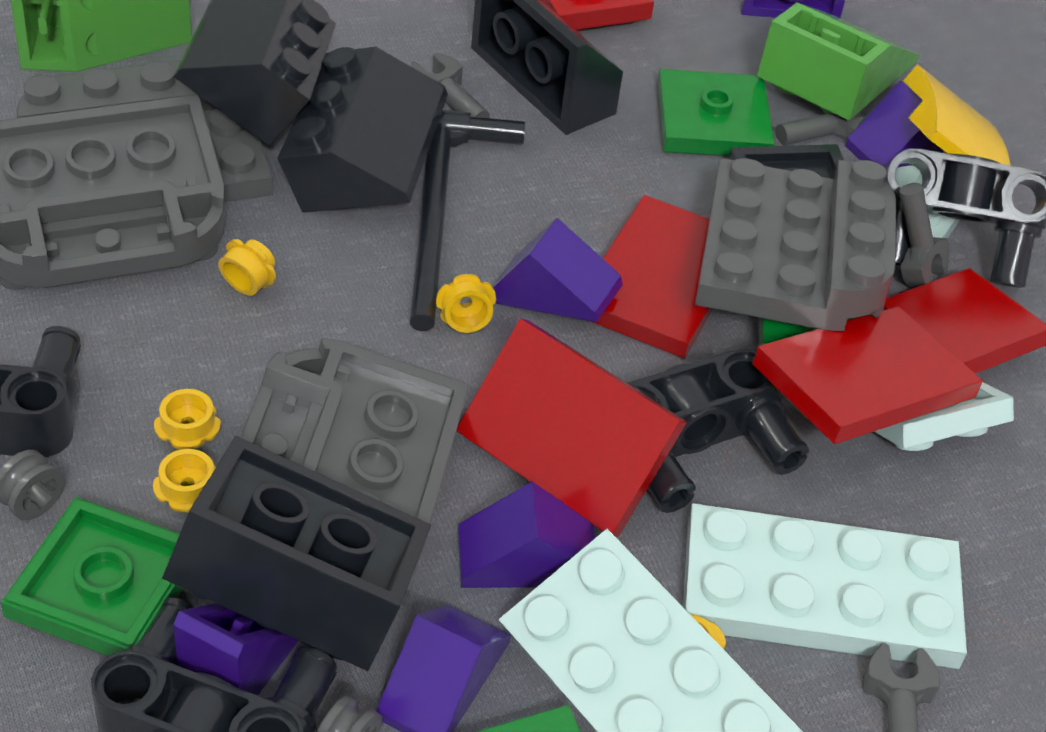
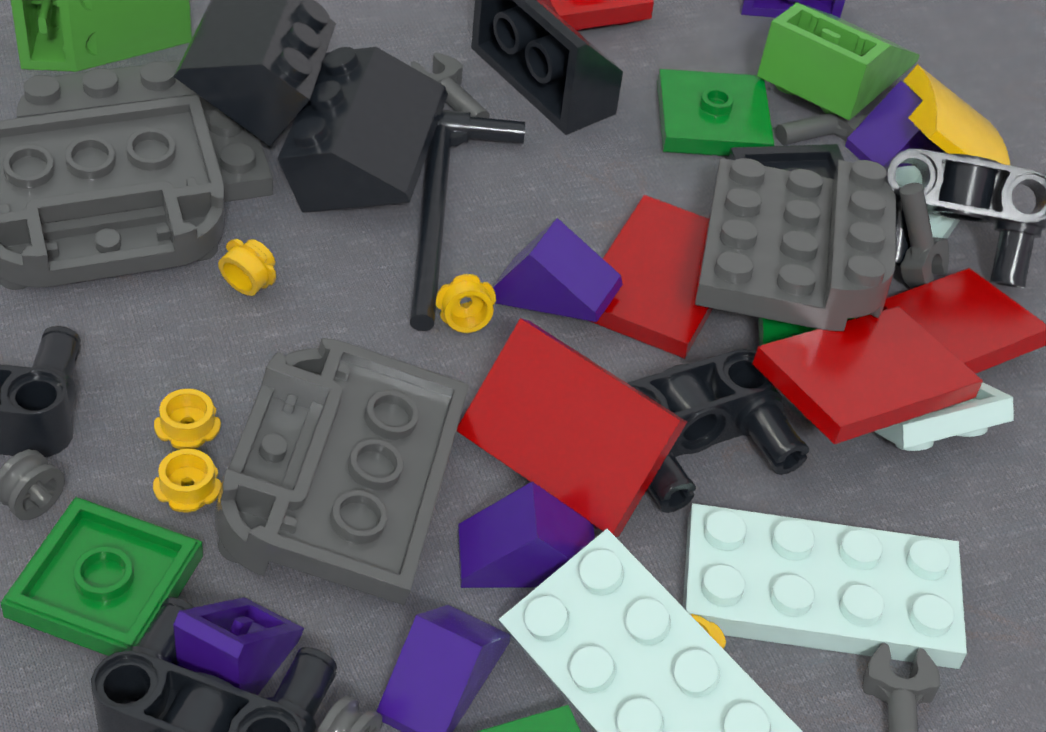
black slope [162,436,431,671] -> none

